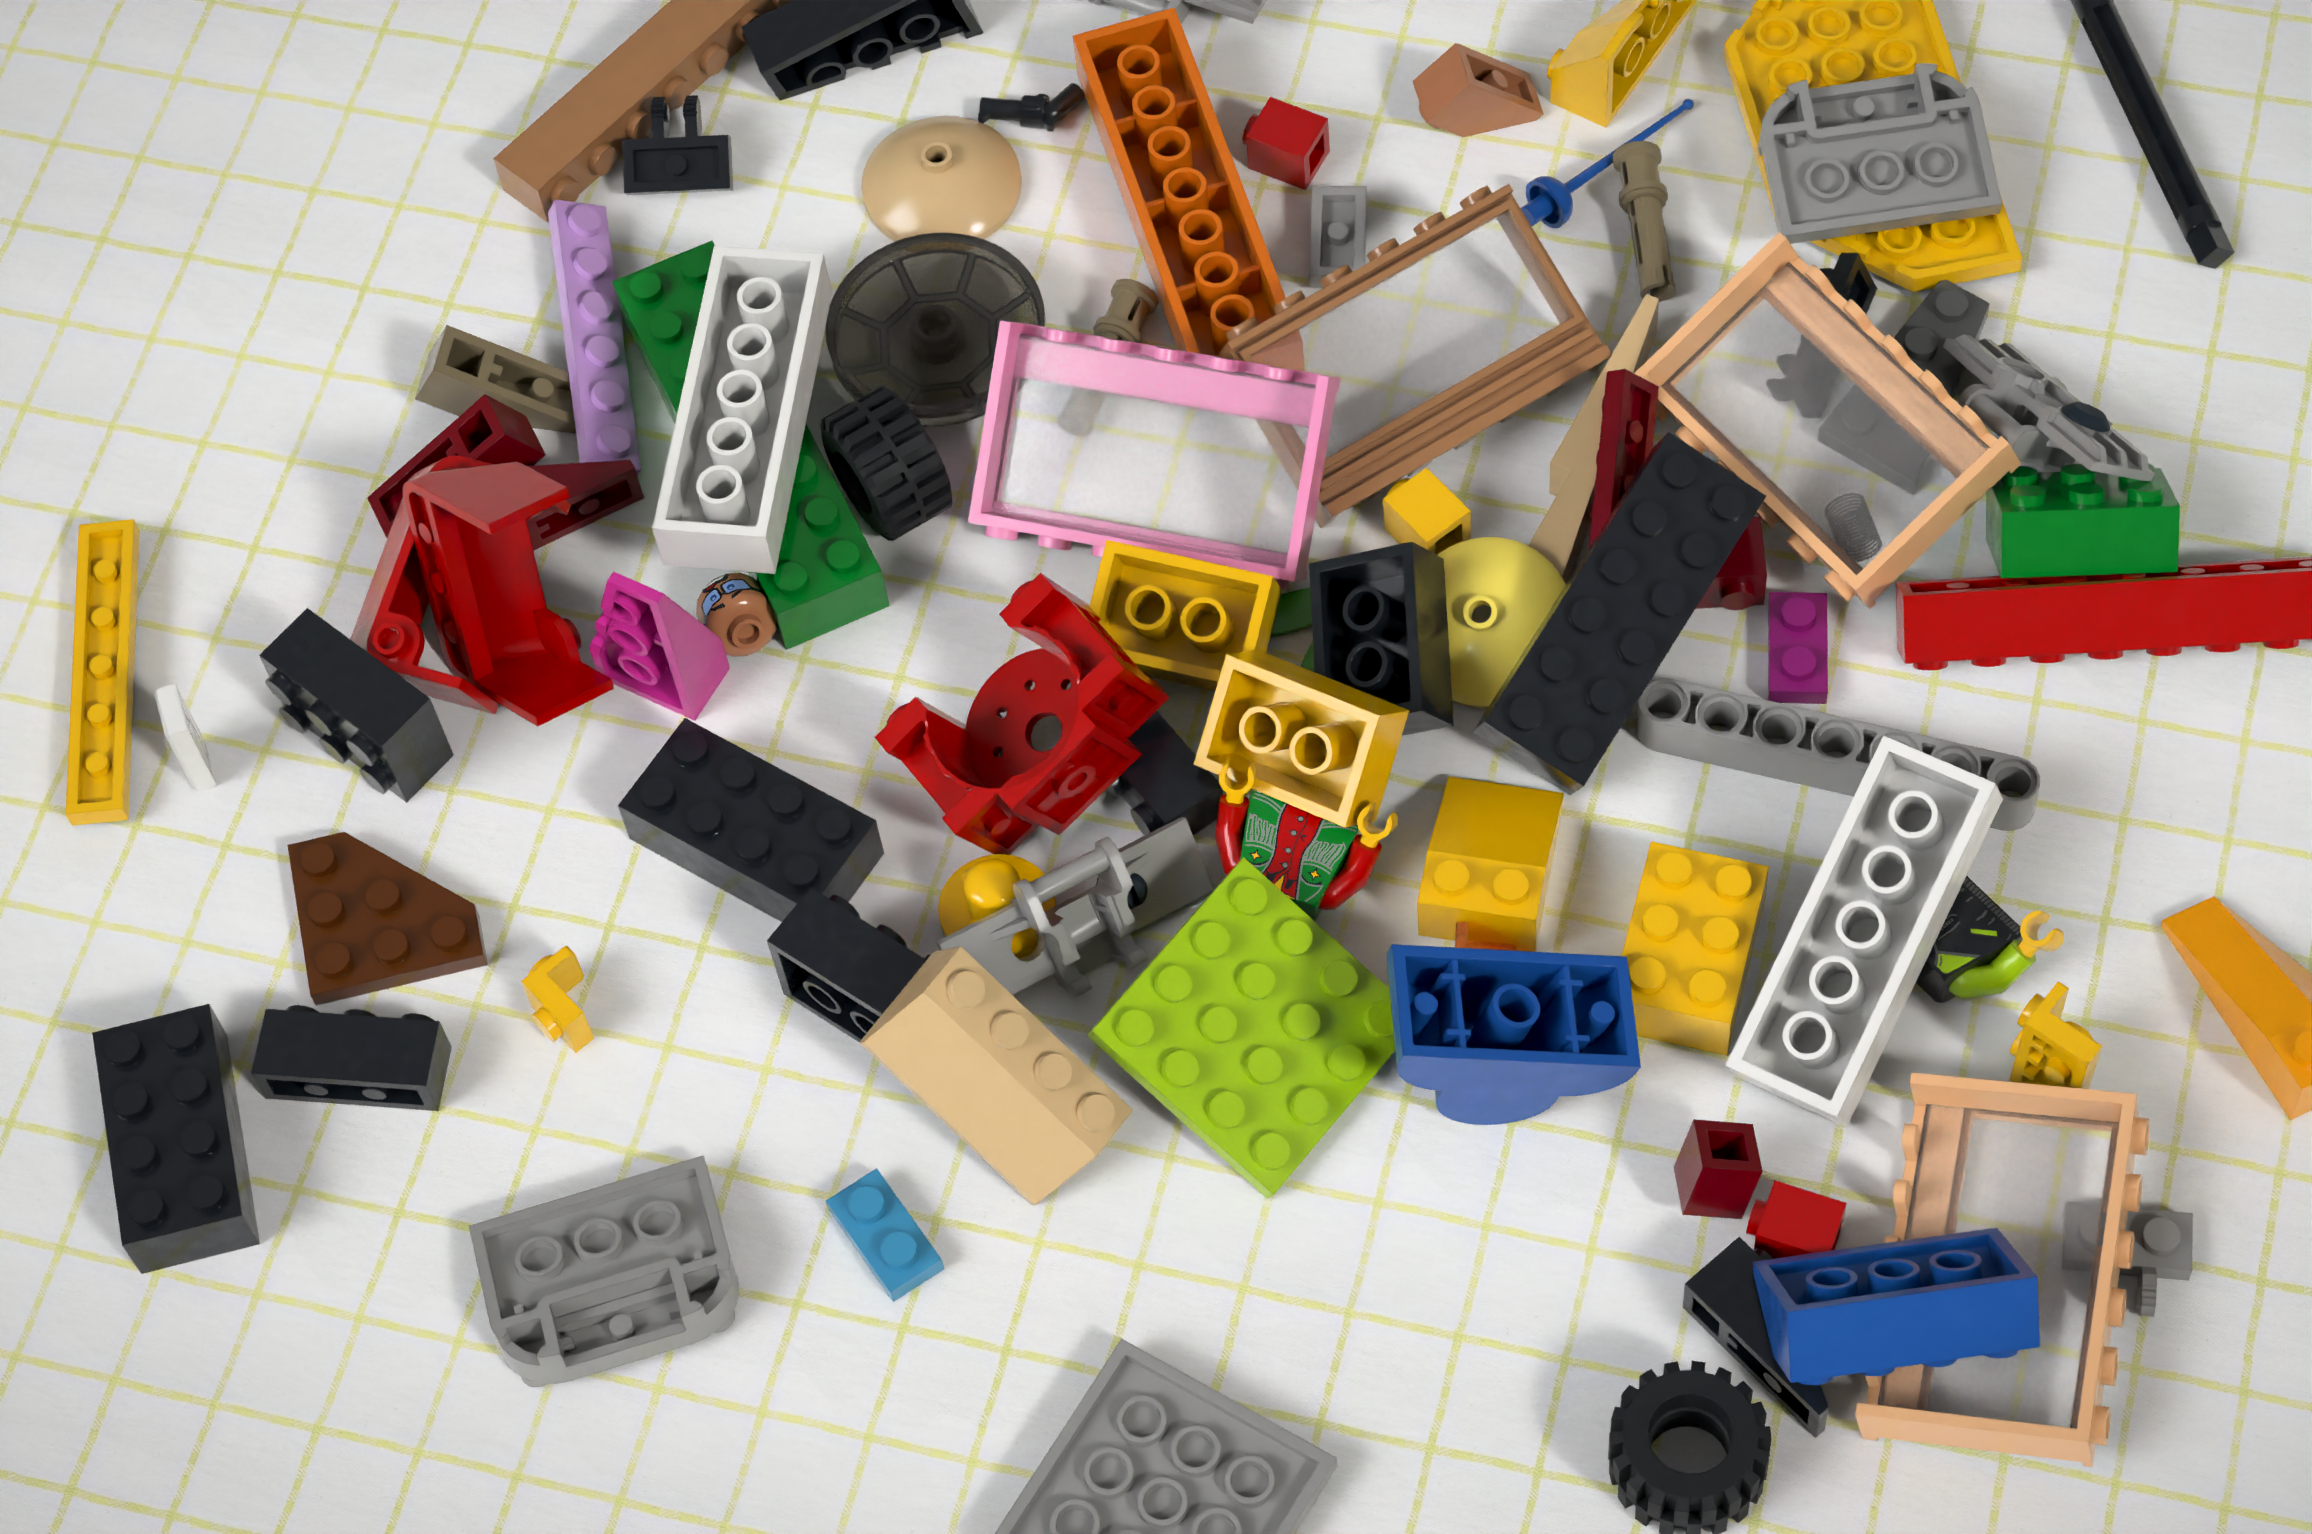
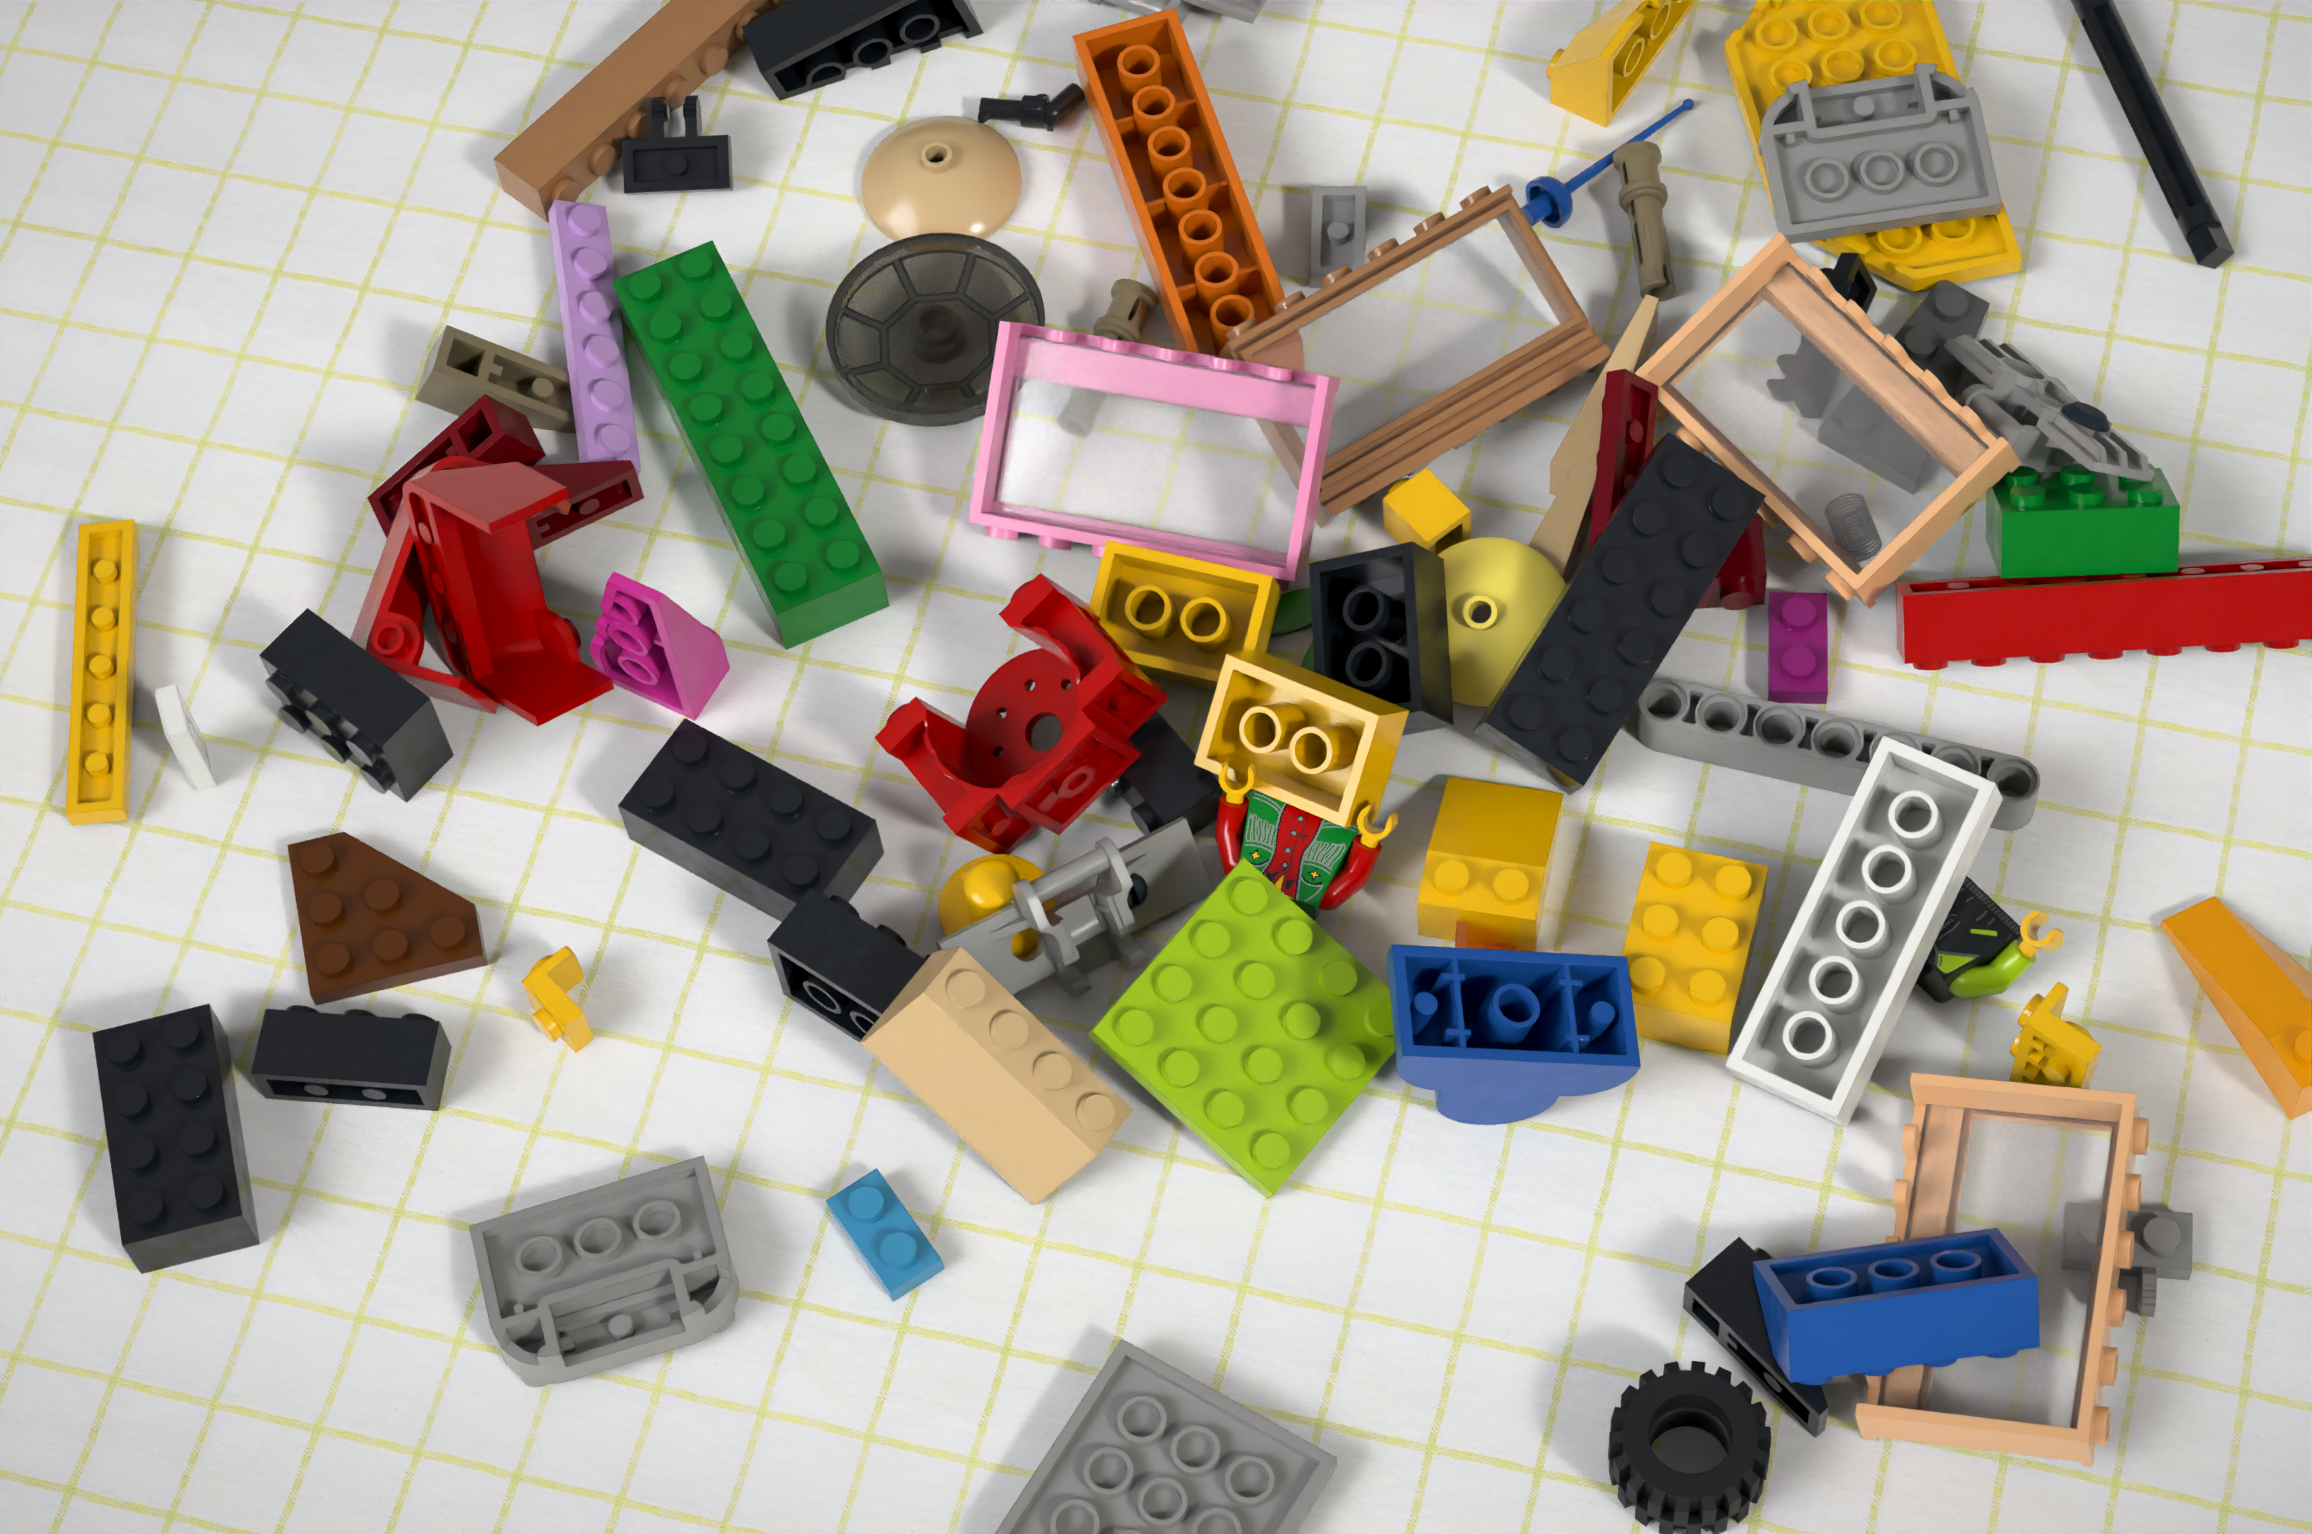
white brick [652,246,832,574] -> none
nougat head [696,573,777,657] -> none
black tyre [820,385,952,541] -> none
red brick [1242,97,1330,190] -> none
nougat slope [1412,43,1544,137] -> none
dark red brick [1673,1119,1763,1219] -> none
red brick [1746,1180,1847,1259] -> none

